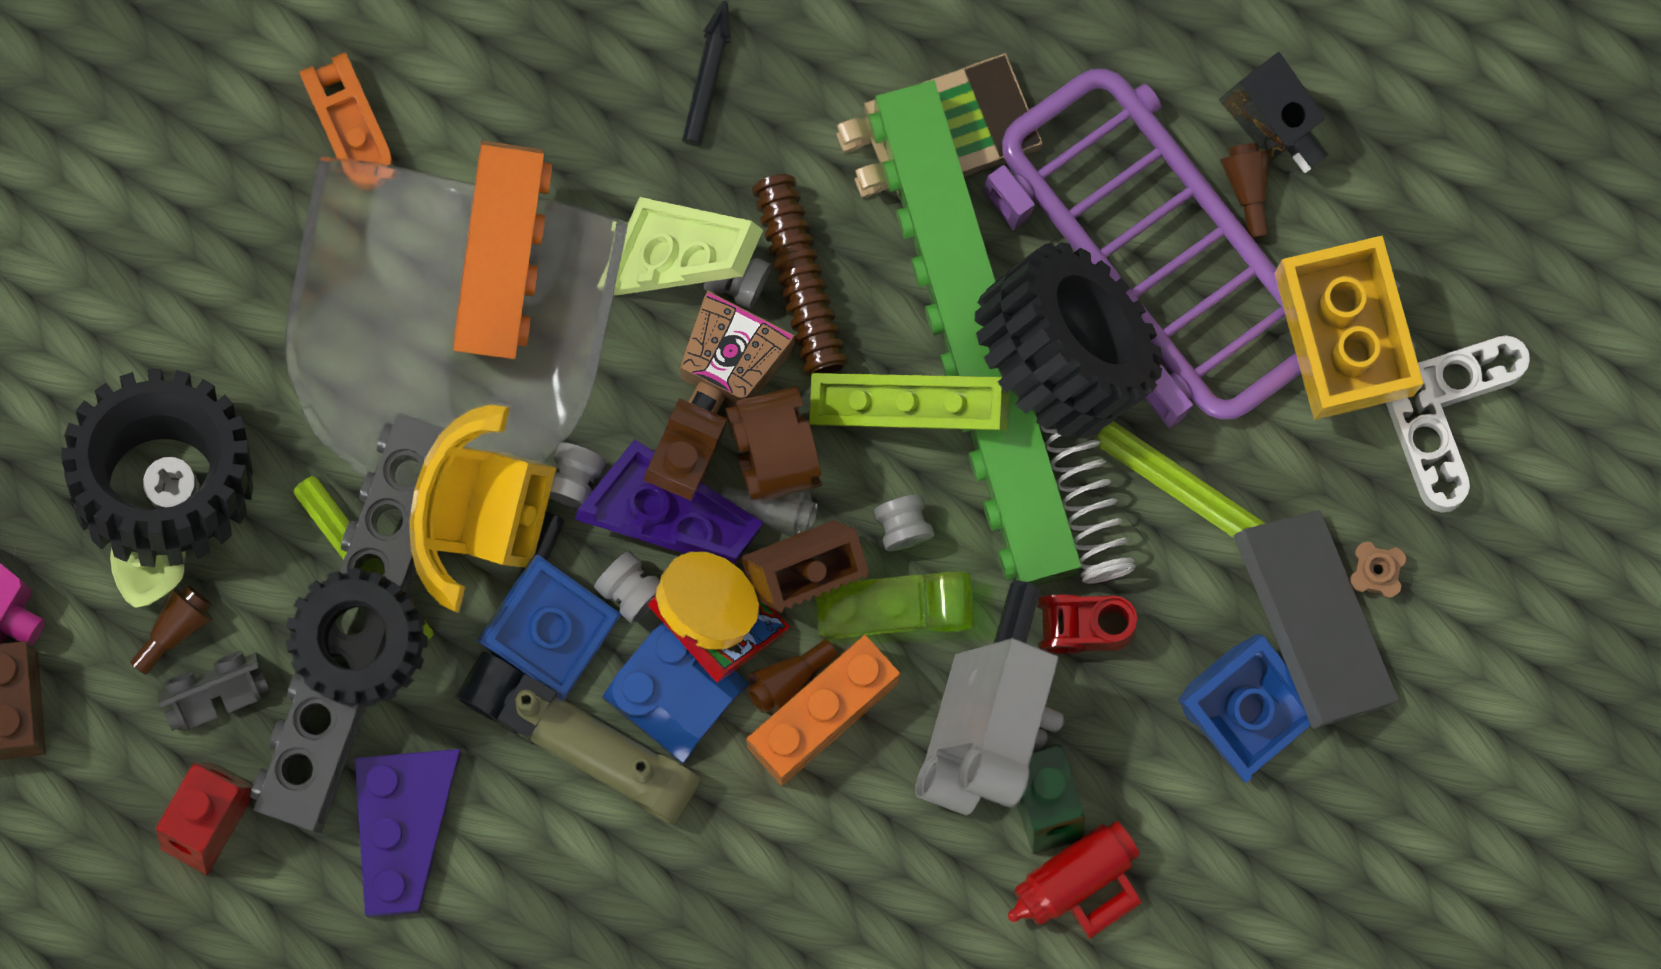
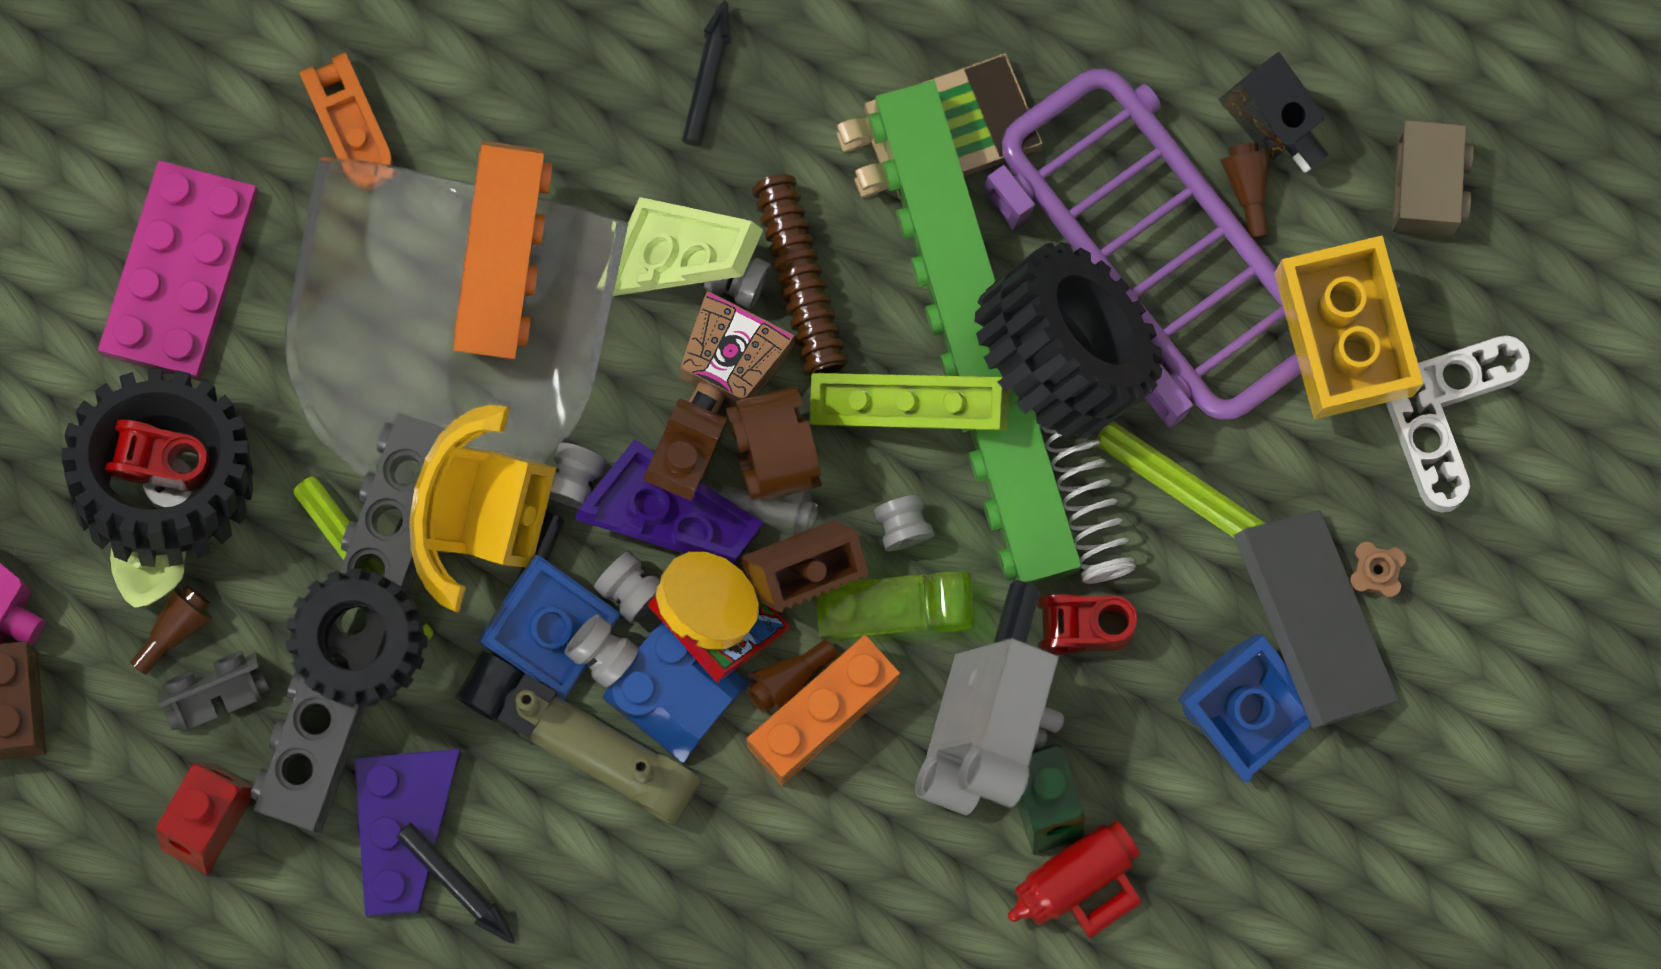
none -> dark pink plate [98,160,258,381]
none -> red piece [105,420,210,491]
none -> black piece [396,822,515,943]
none -> light grey wheel [565,614,638,688]
none -> dark tan brick [1392,120,1473,237]

